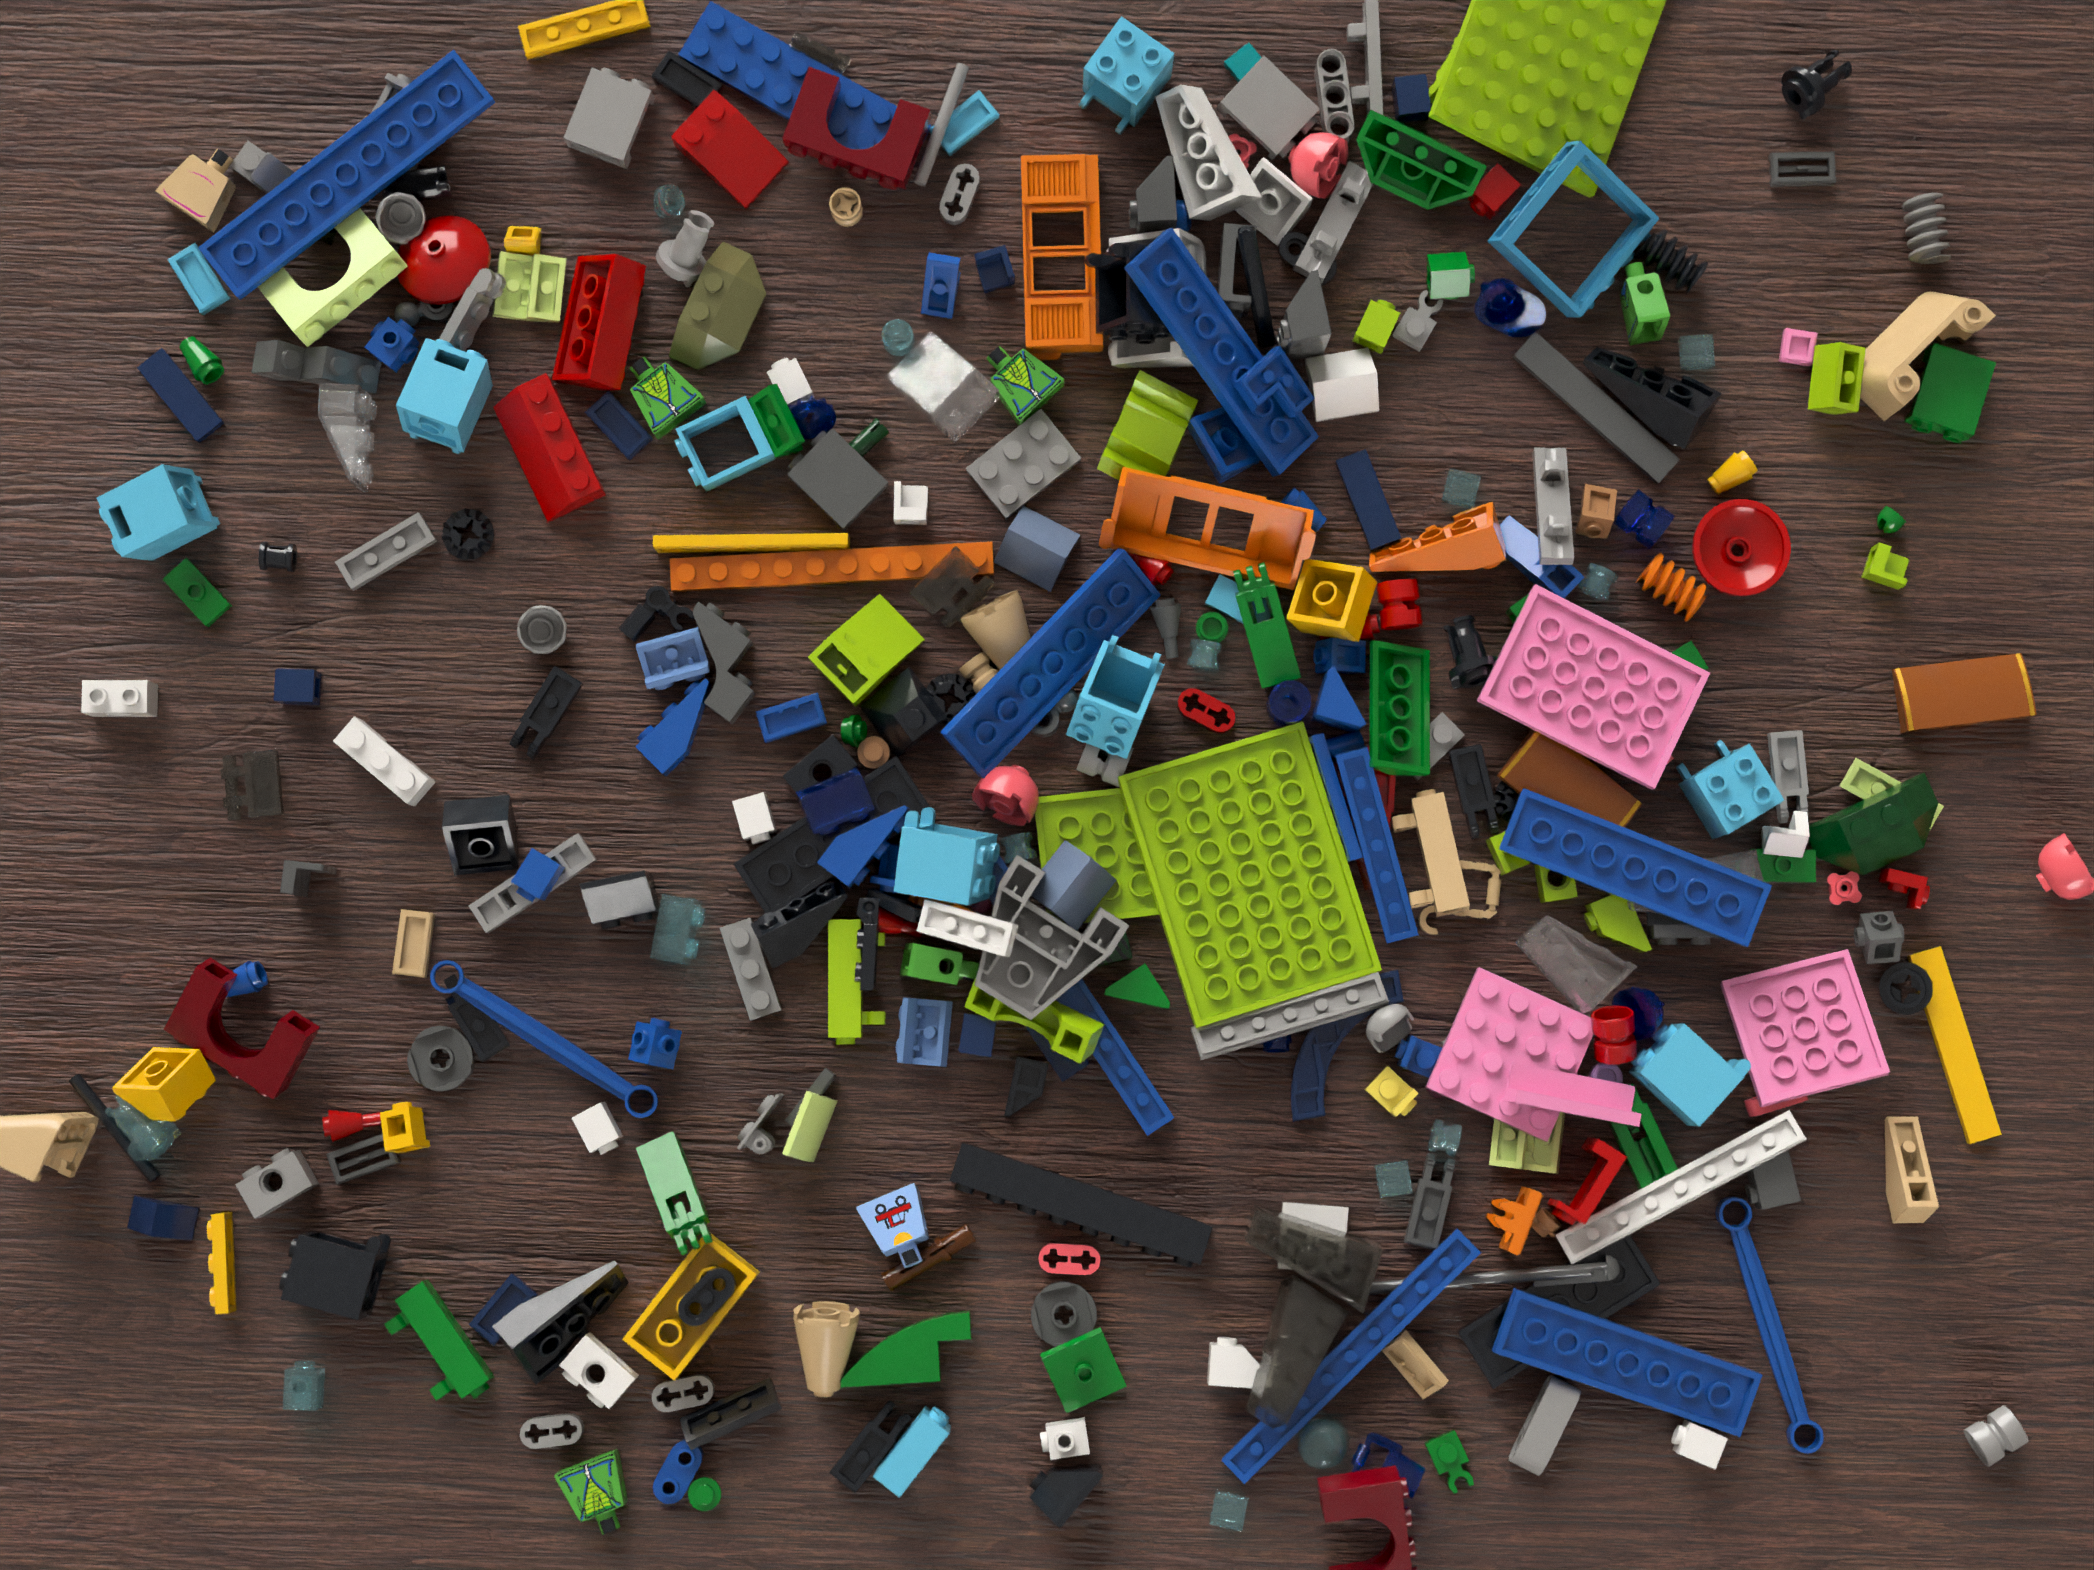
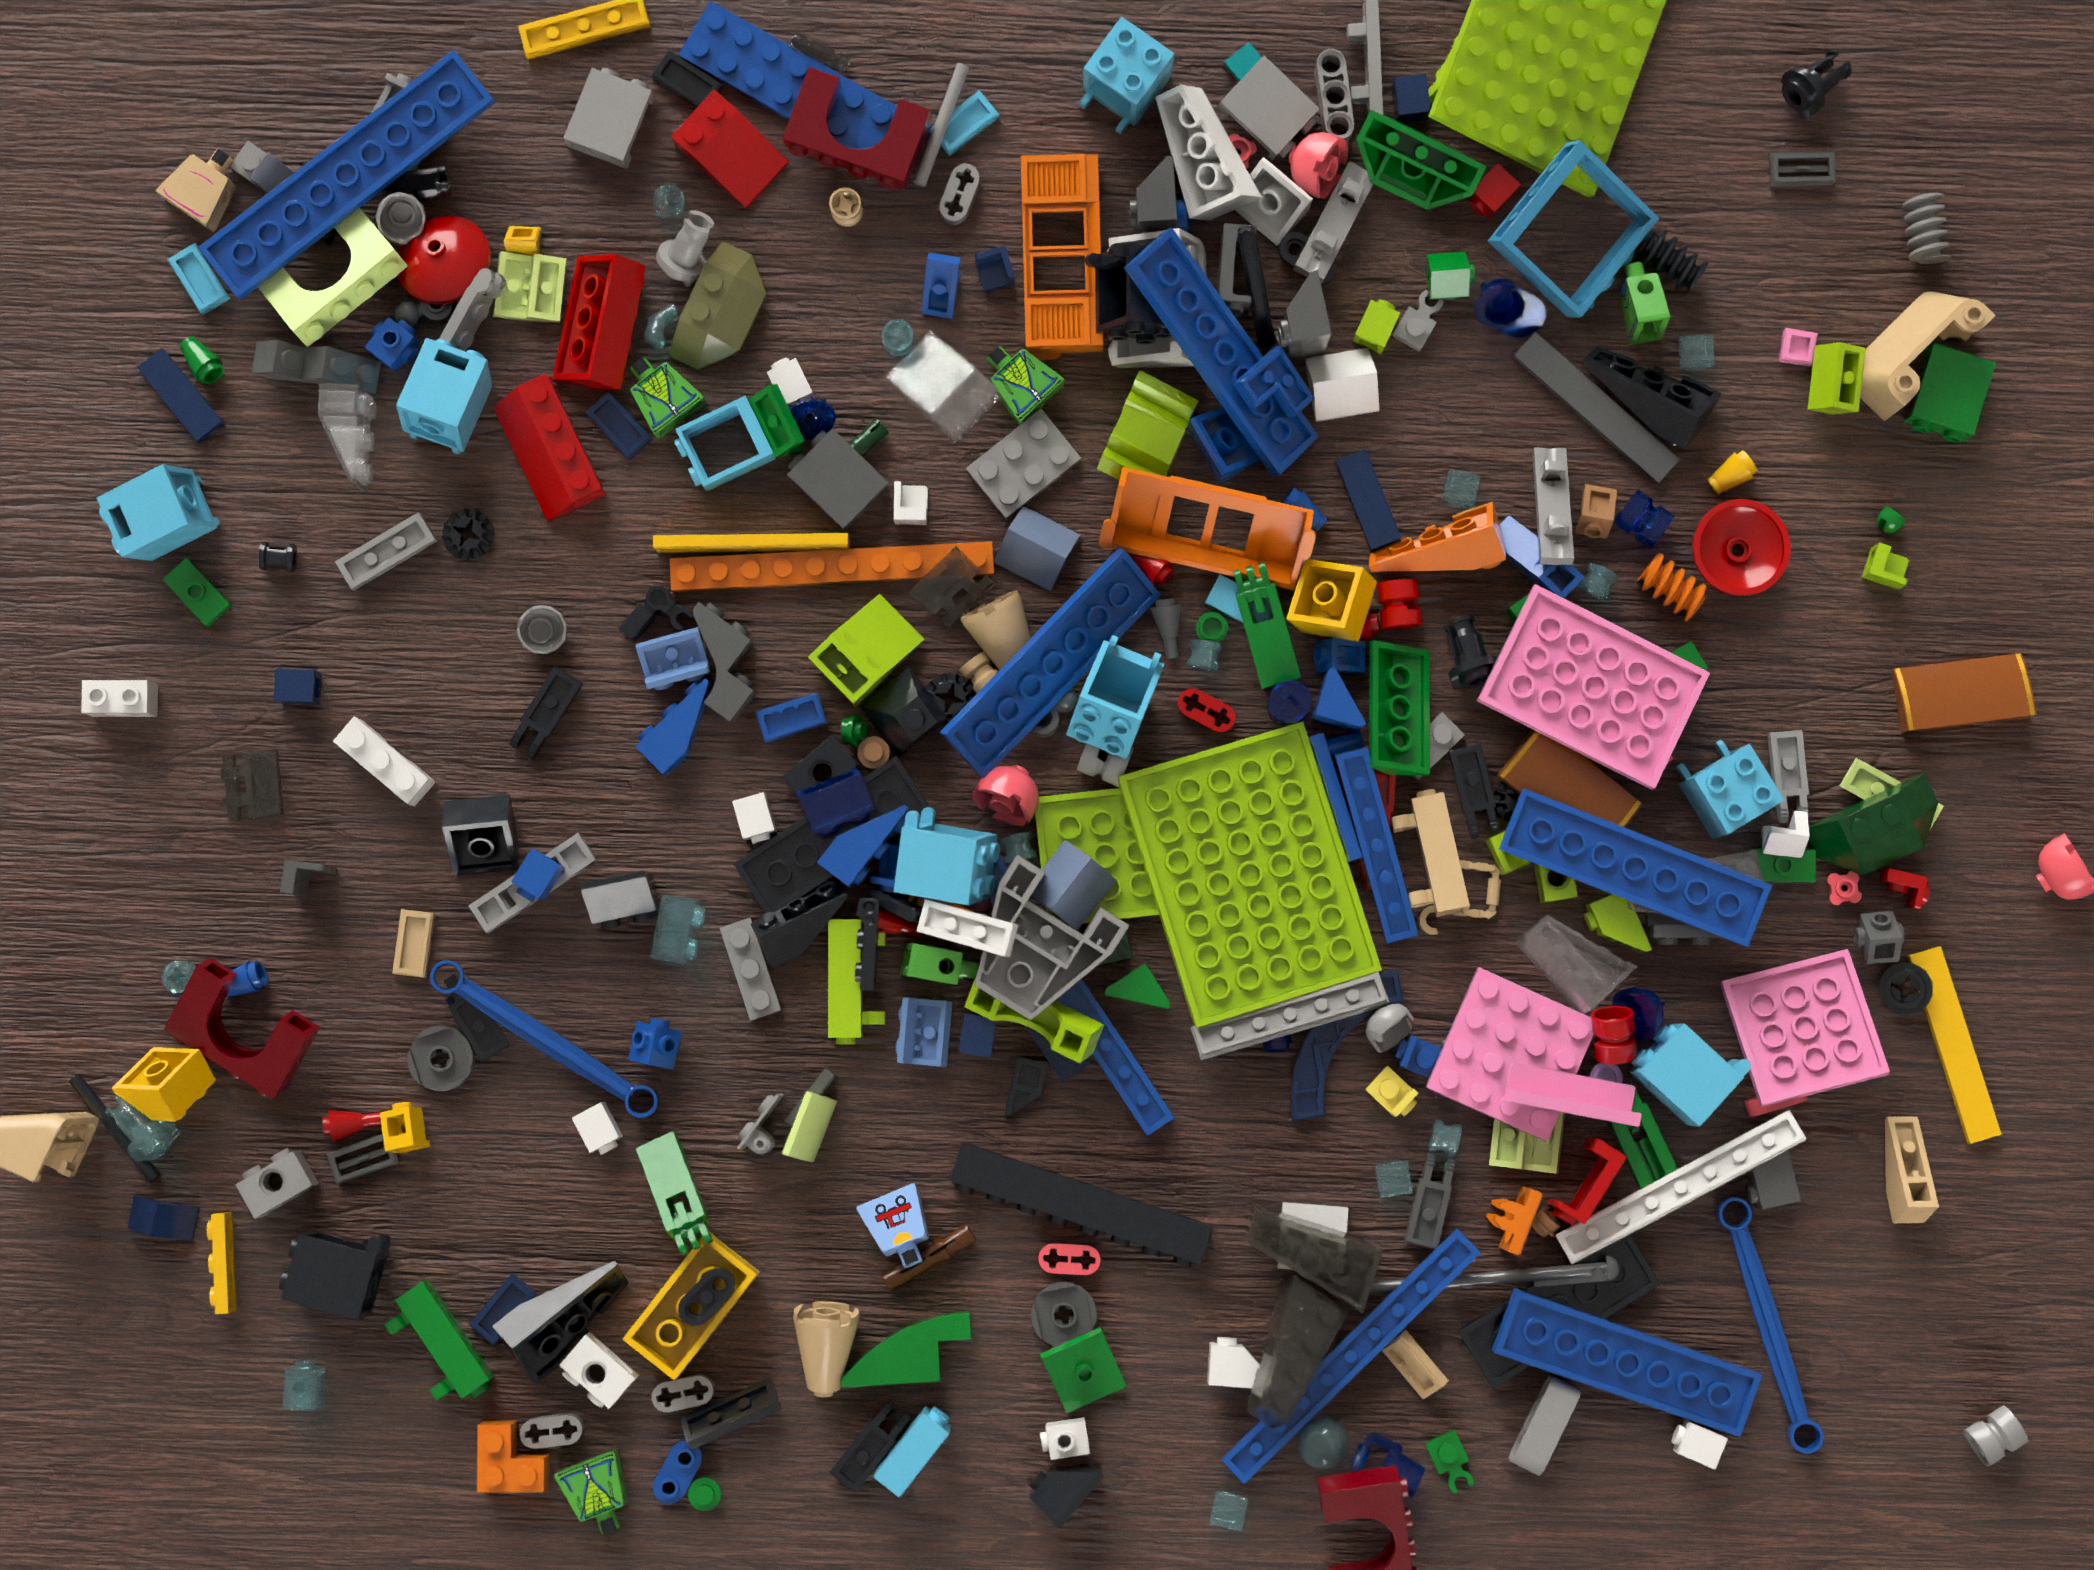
none -> clear light blue wheel [162,961,196,993]
none -> orange brick [477,1420,550,1493]
none -> clear light blue arm [644,303,680,350]

